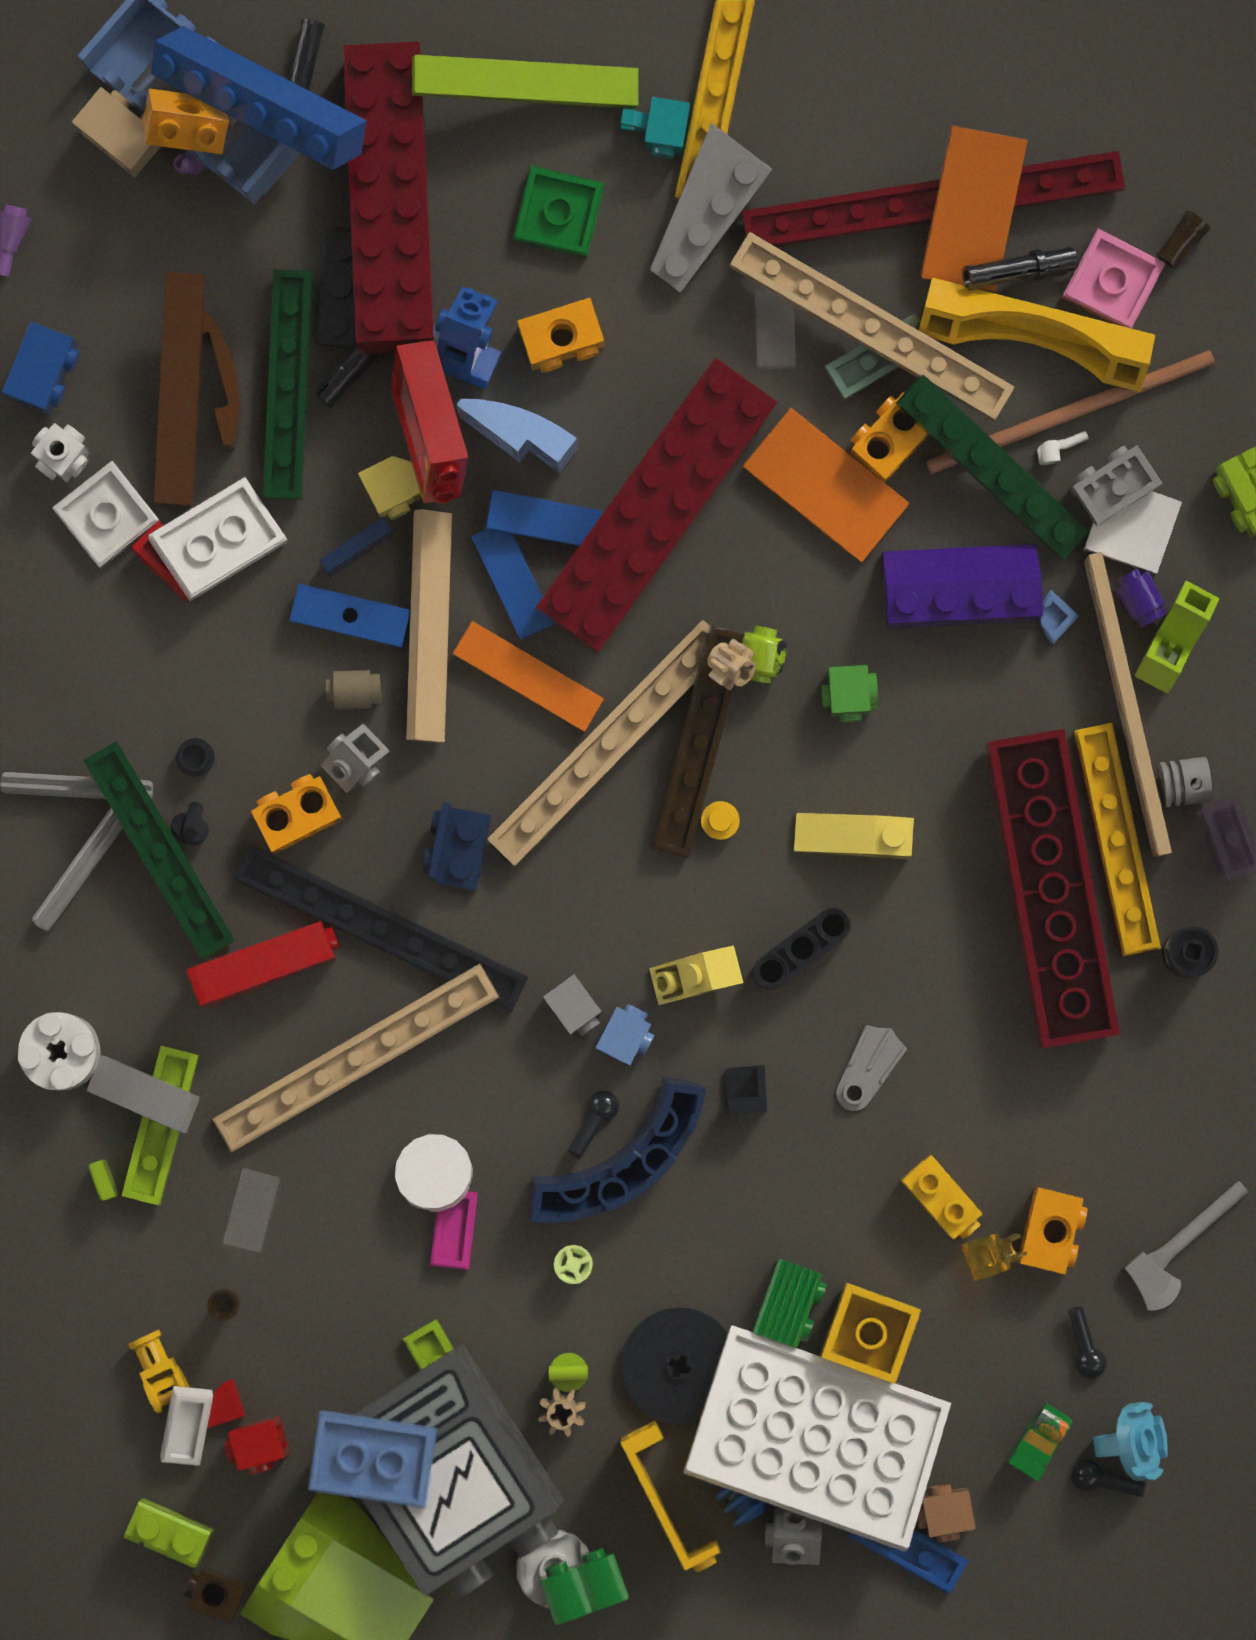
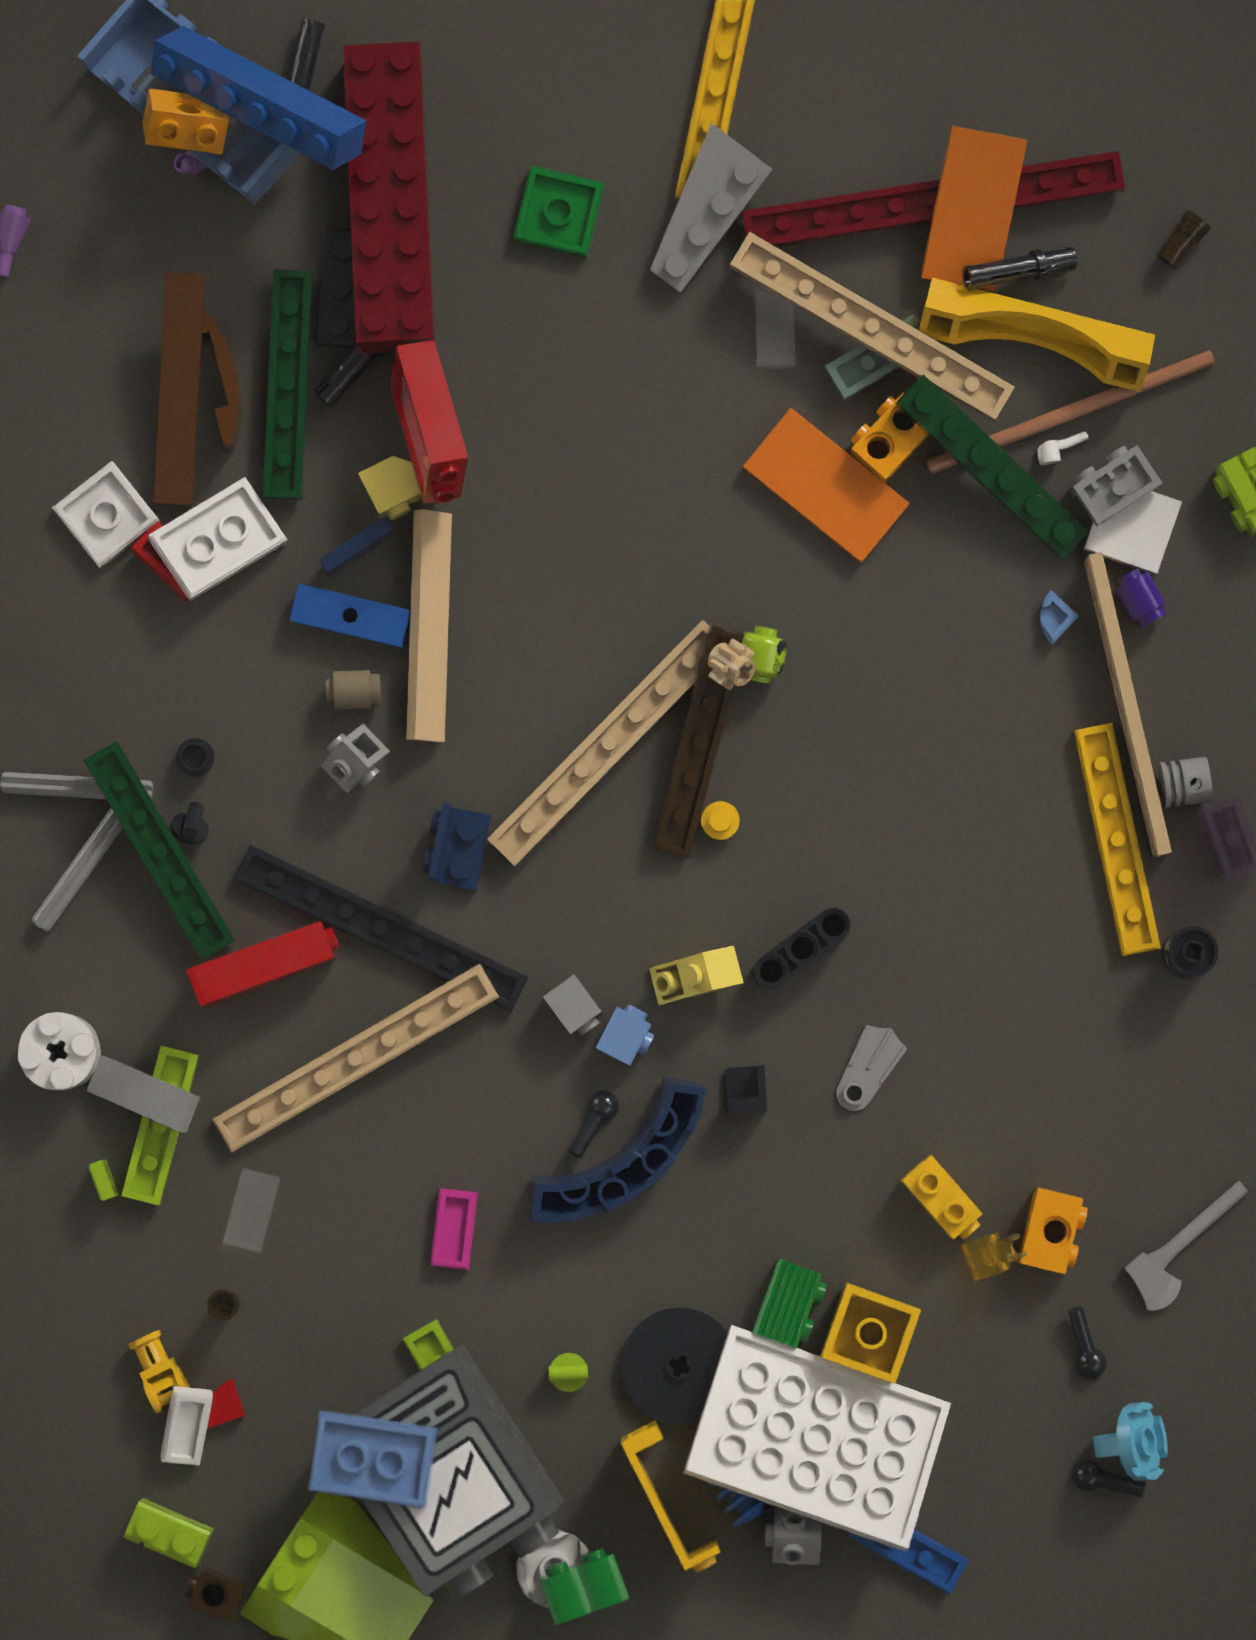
blue brick [2,321,80,415] -> none
white brick [31,423,90,483] -> none
tan brick [72,87,161,178] -> none
red brick [224,1415,290,1475] -> none
light orange brick [251,774,343,854] -> none
white tile [395,1134,473,1212] -> none
lime tile [412,55,638,109] -> none
blue tile [435,286,502,389] -> none
orange tile [453,621,604,733] -> none
light blue slope [456,399,578,474] -> none
blue tile [471,529,554,641] -> none
blue tile [484,490,604,547] -> none
light orange brick [517,297,605,373] -> none
dark red brick [535,357,778,654] -> none
tan gear [538,1387,586,1437] -> none
yellowish green wheel [554,1245,593,1284] -> none
teal brick [621,97,690,159] -> none
light yellow slope [794,813,914,859] -> none
bright green brick [821,665,878,723] -> none
dark purple slope [882,544,1043,629] -> none
medium nougat brick [917,1484,976,1542] -> none
dark red brick [985,729,1120,1049] -> none
green leg [1005,1402,1073,1482] -> none
bright pink tile [1062,229,1166,329] -> none
lime brick [1134,580,1220,694] -> none

